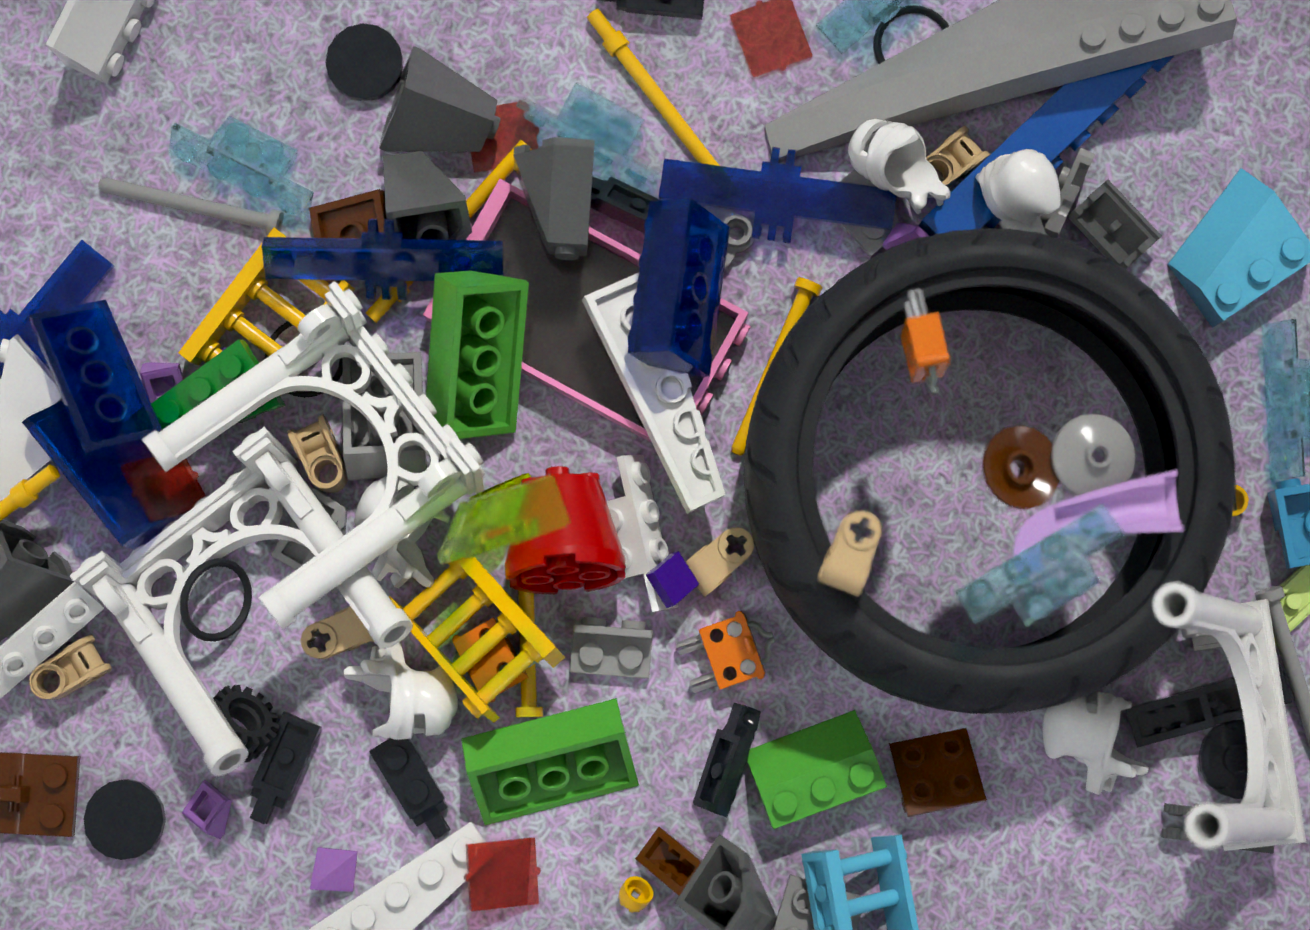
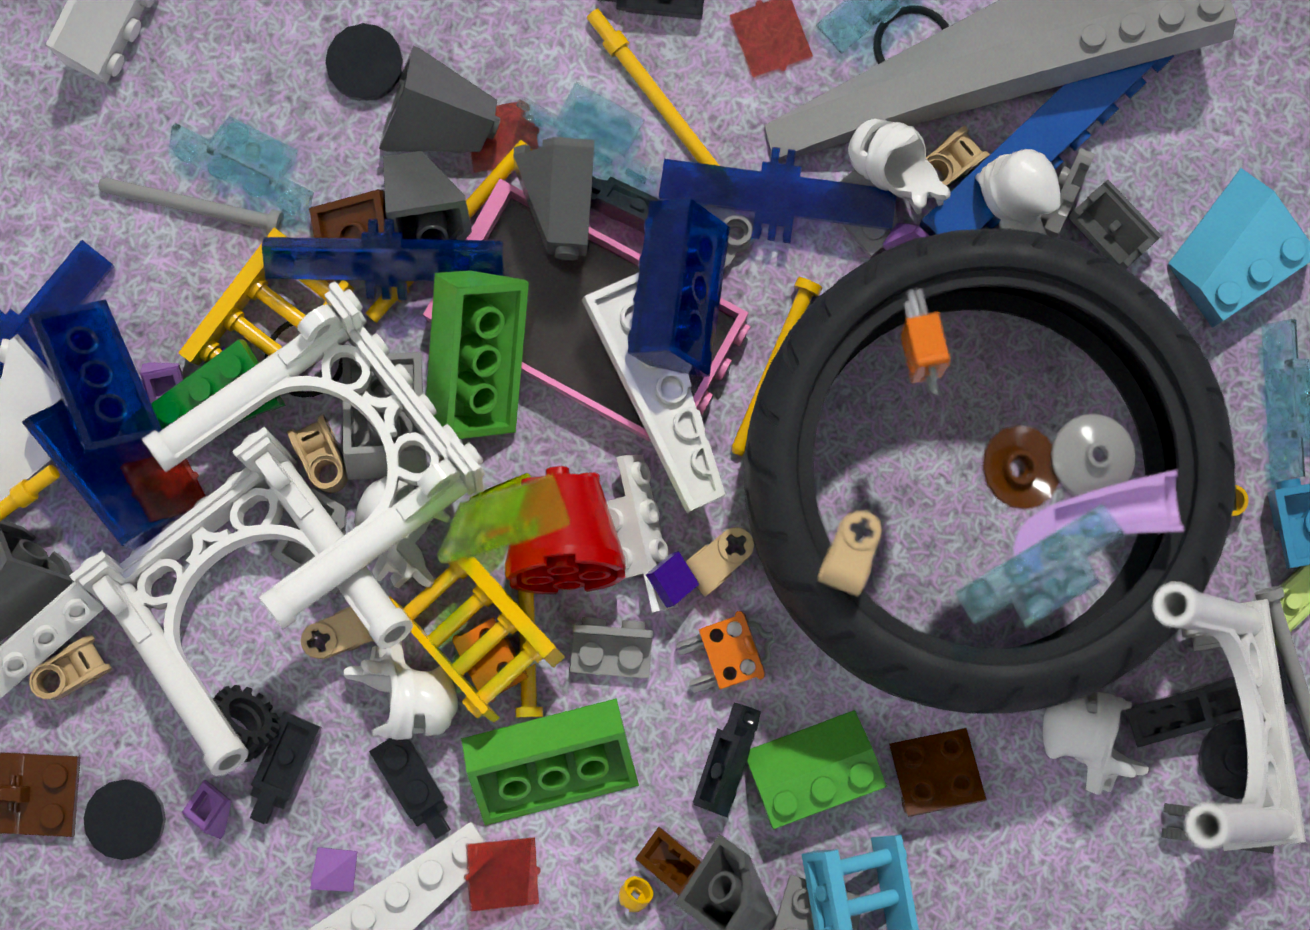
black tyre [180,558,252,642] -> none

